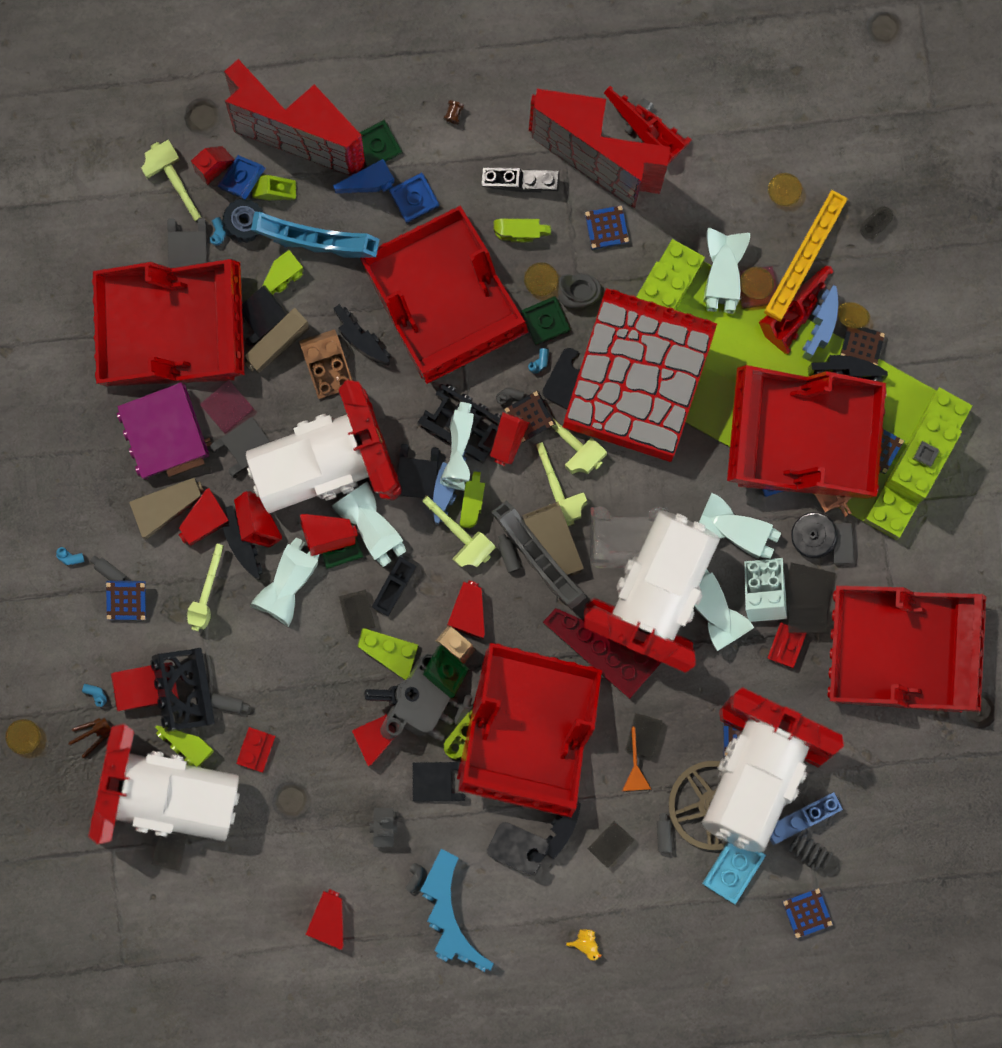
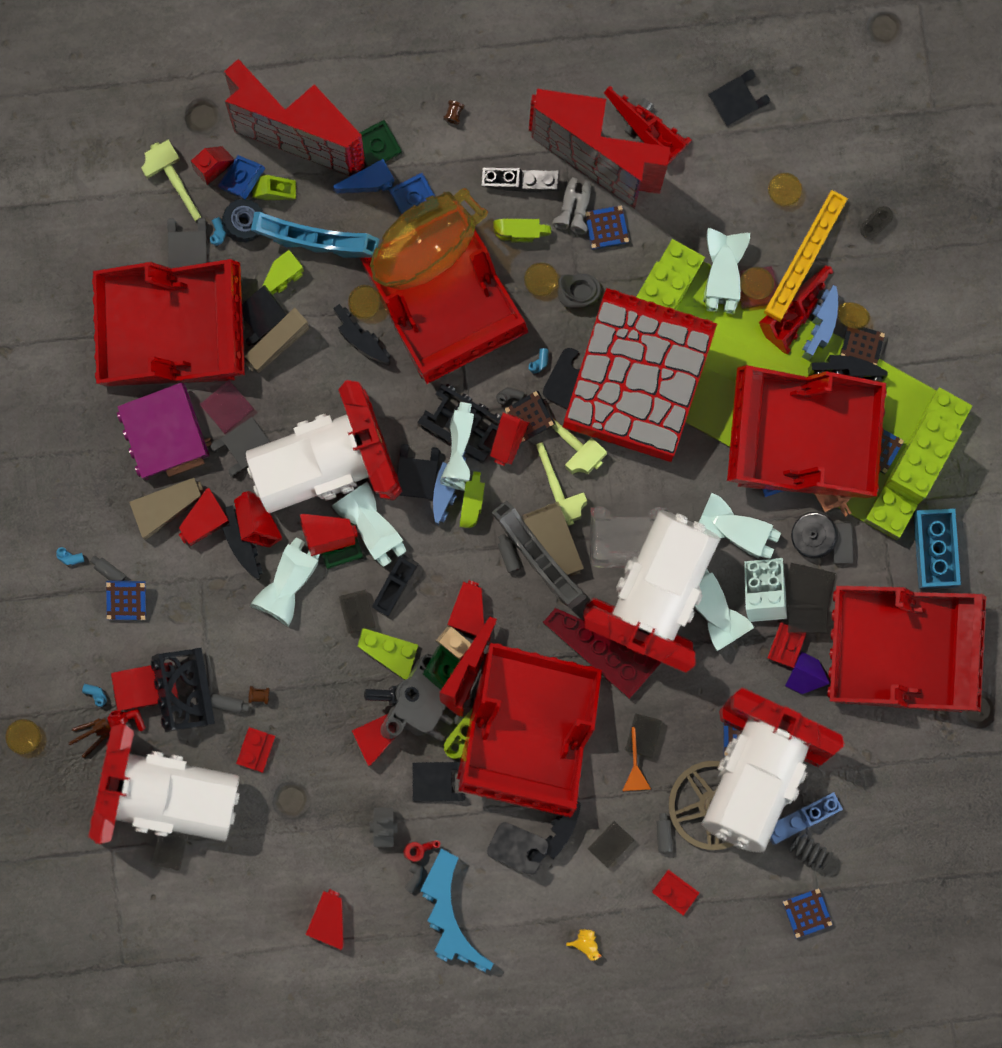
lime slope [155,725,214,767] -> none
yellowish green piece [187,544,224,631] -> none
medium nougat slope [299,329,352,399] -> none
yellowish green piece [422,496,496,567] -> none
dark green tile [521,296,570,346] -> none
medium azure tile [702,842,766,905] -> none
dark grey tile [913,441,939,468] -> none
none -> red plate [107,709,146,731]
none -> reddish brown bush [248,686,270,705]
none -> clear yellow piece [348,285,380,319]
none -> clear yellow windscreen [370,188,488,290]
none -> red plate [403,840,440,862]
none -> red wedge [440,616,497,717]
none -> light grey piece [552,177,591,234]
none -> red plate [652,869,699,915]
none -> black flag [708,69,770,127]
none -> dark purple slope [785,651,830,694]
none -> dark azure brick [913,509,961,589]

